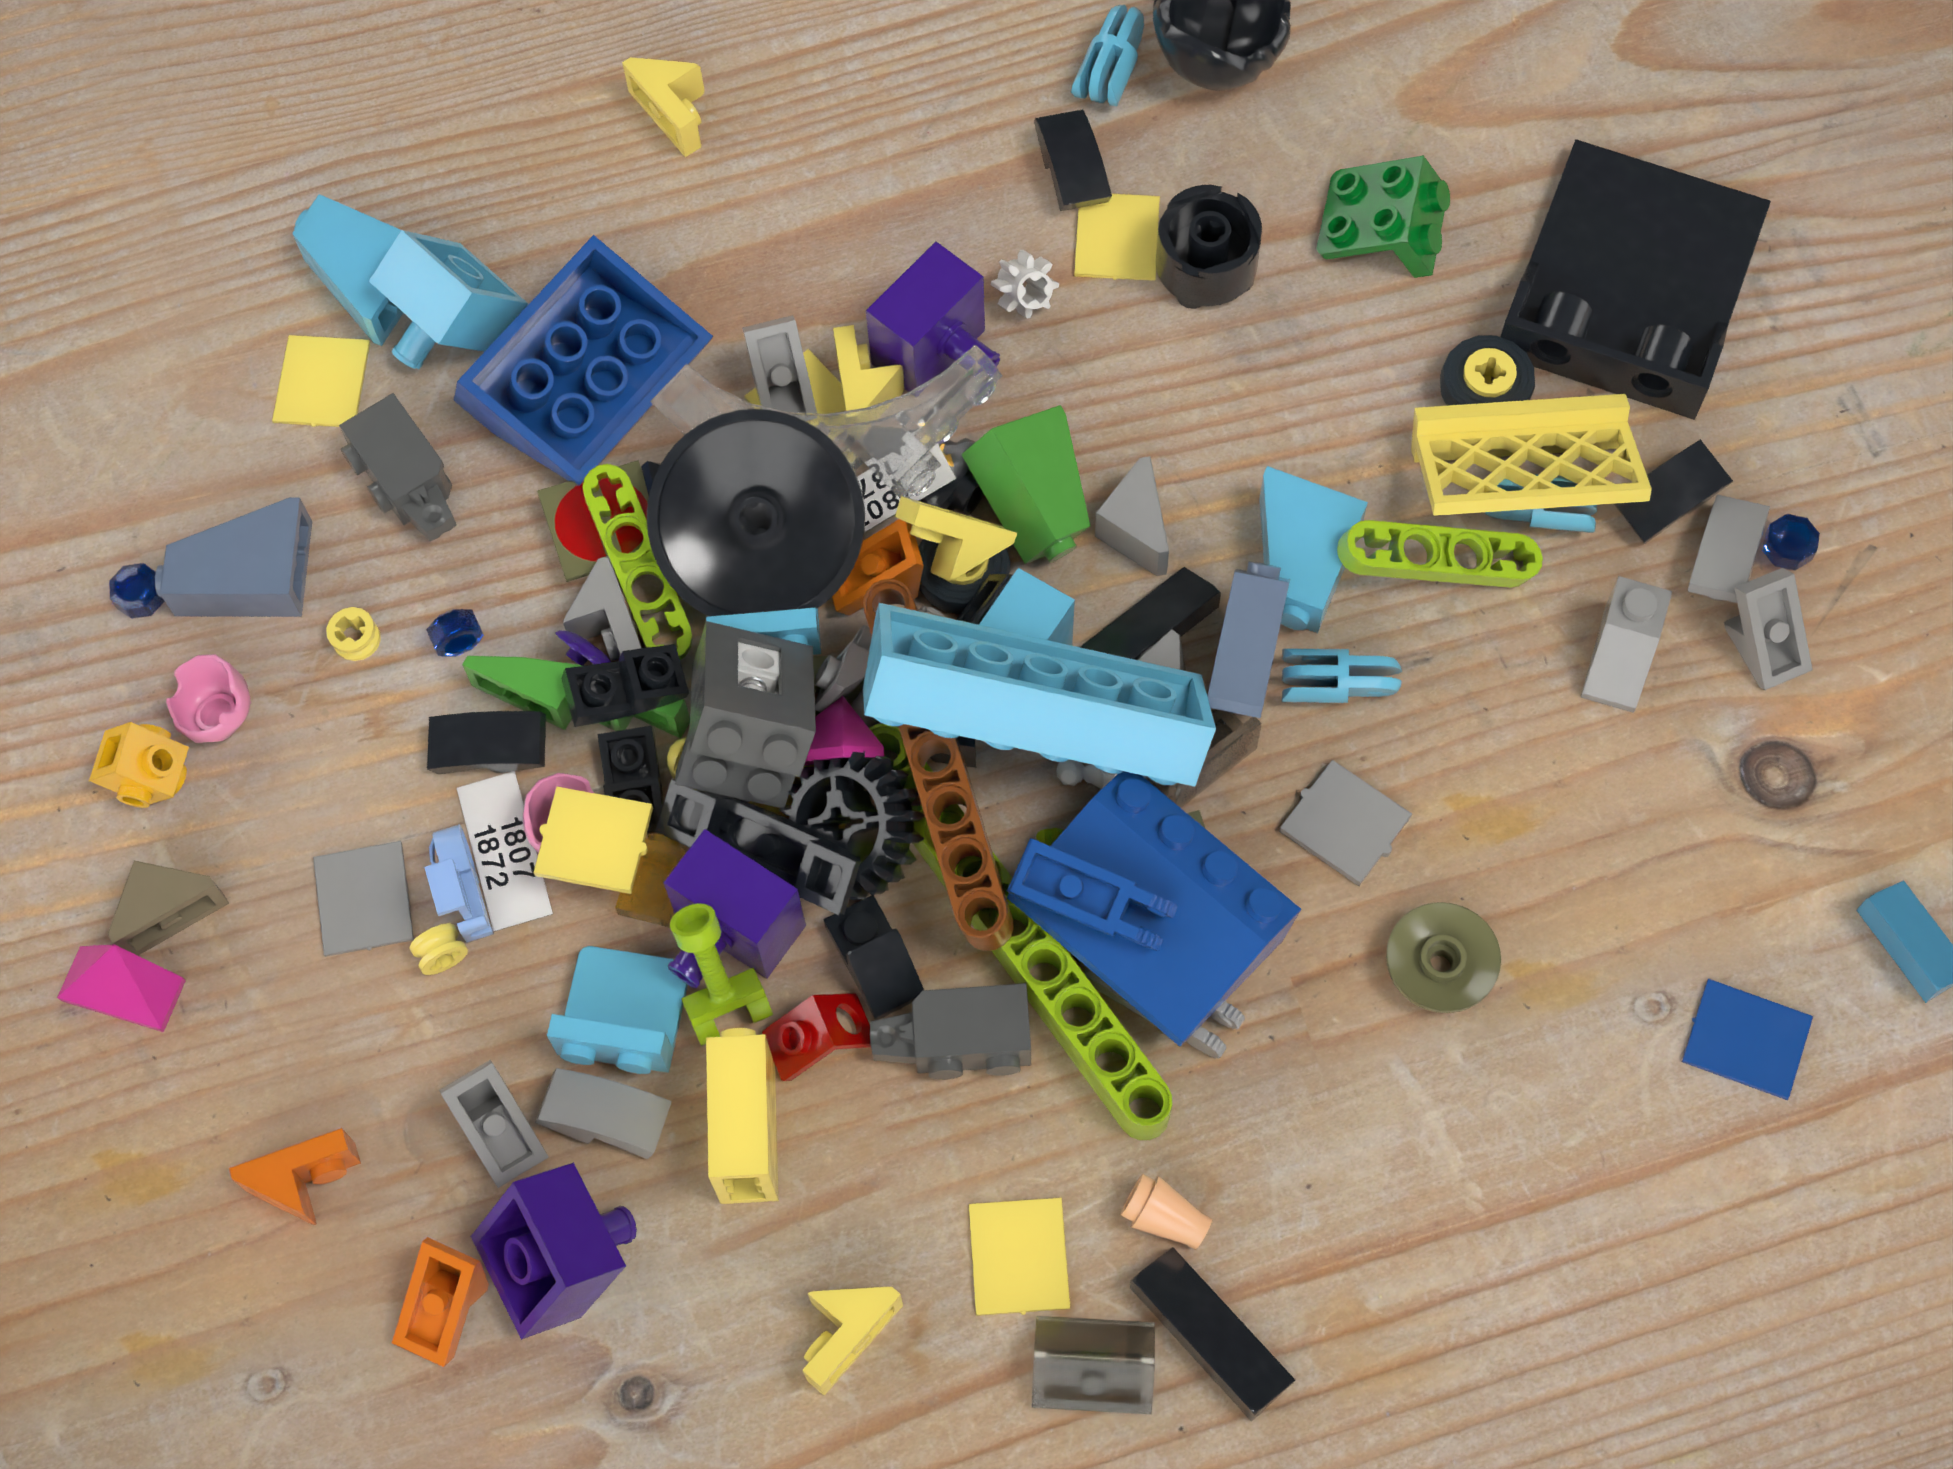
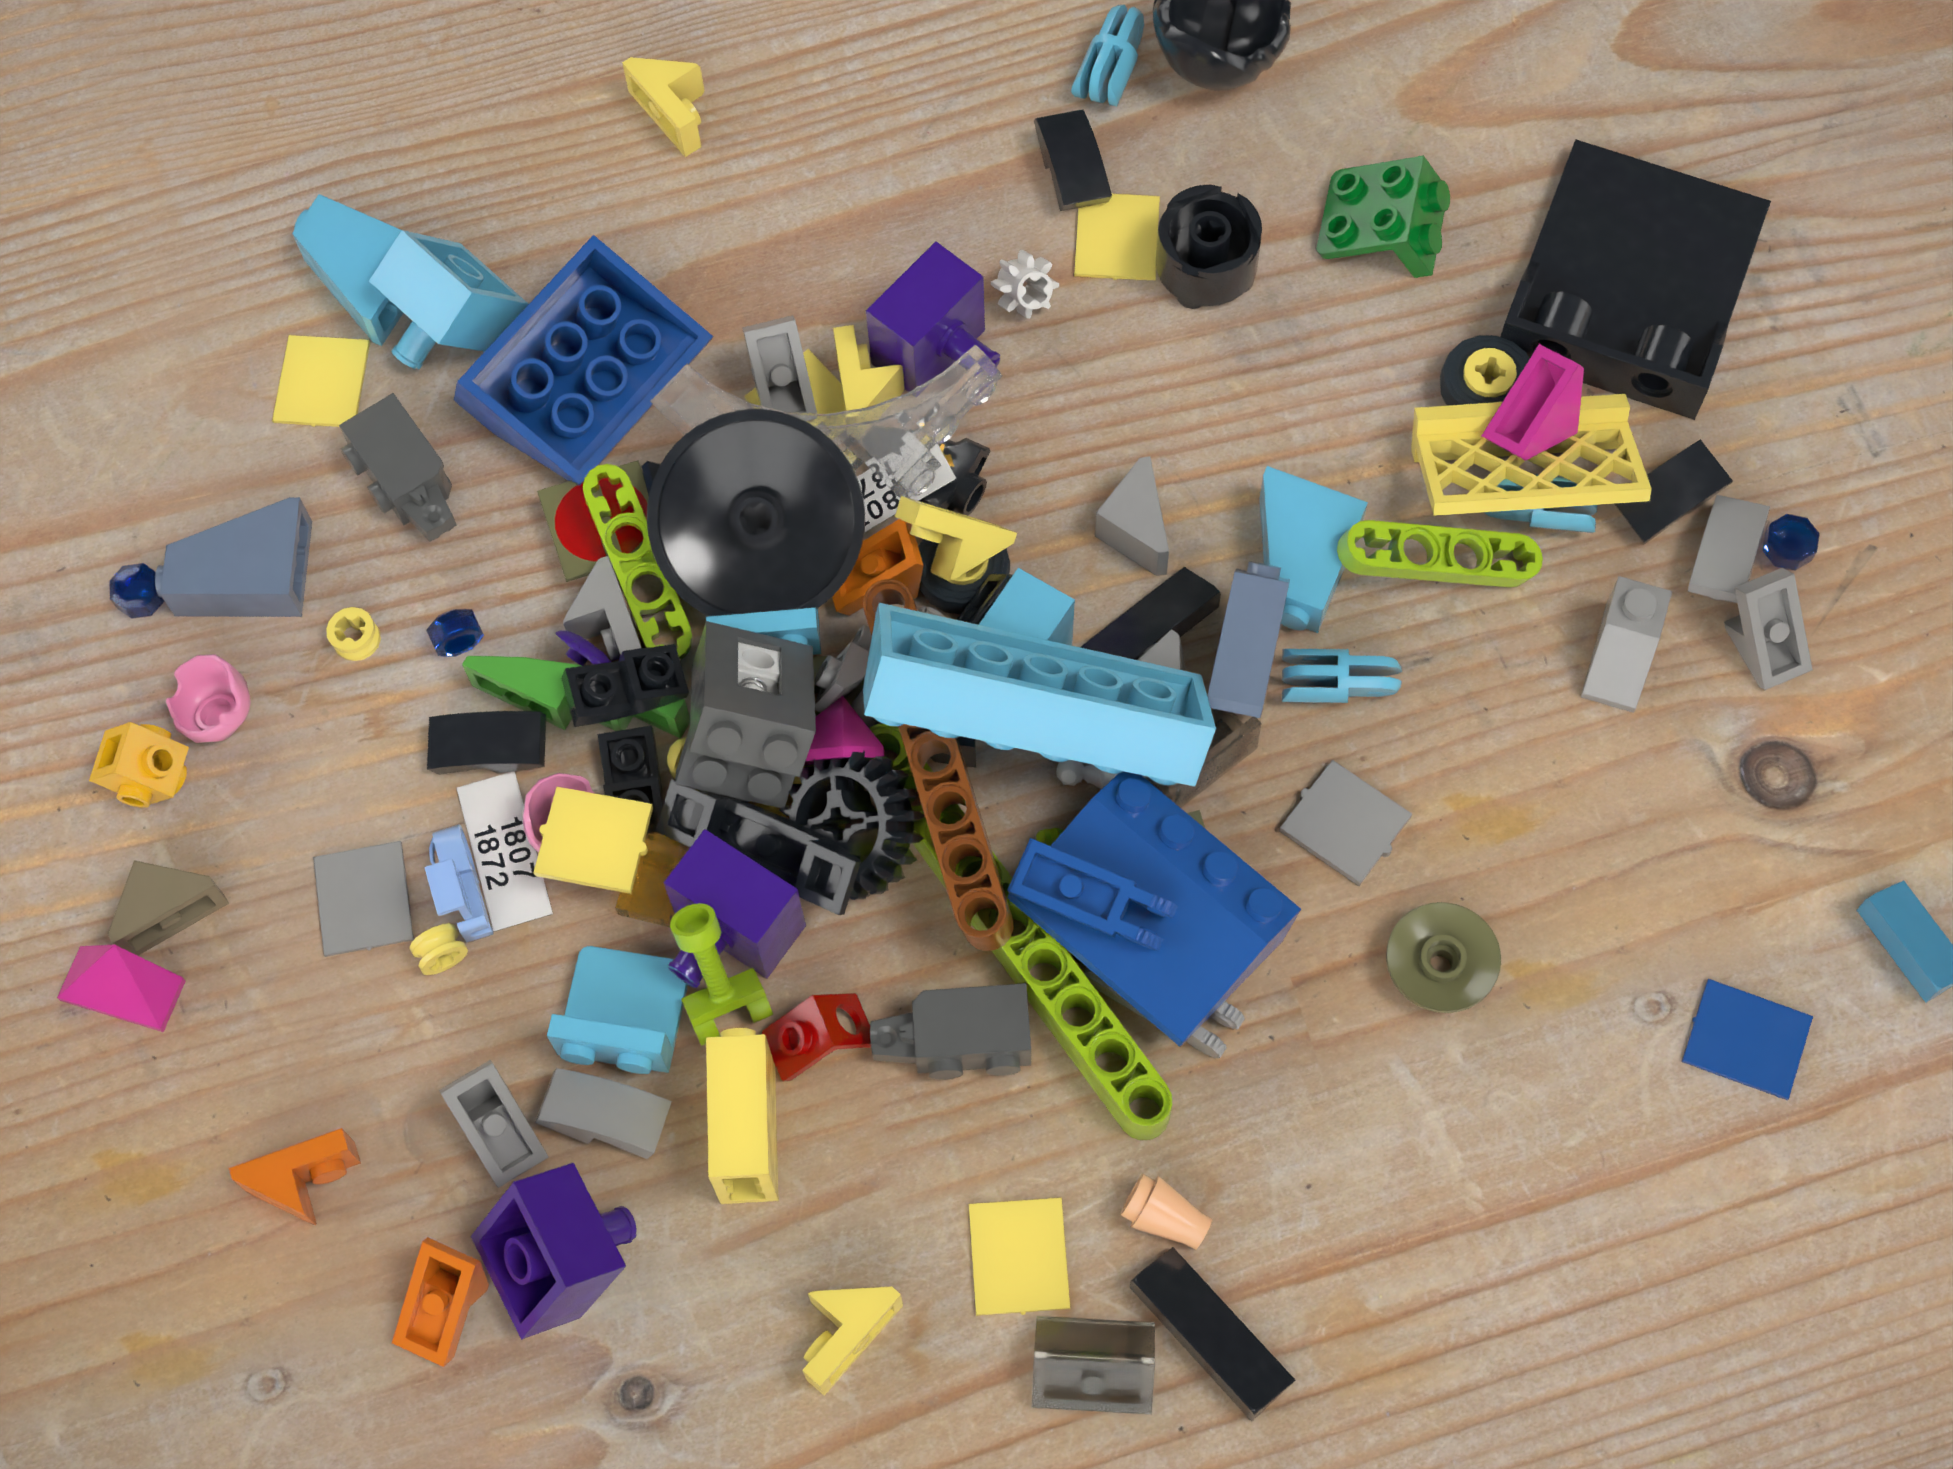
black slope [823,895,924,1020] -> none
bright green slope [961,405,1090,564] -> none
none -> dark pink slope [1481,344,1584,461]

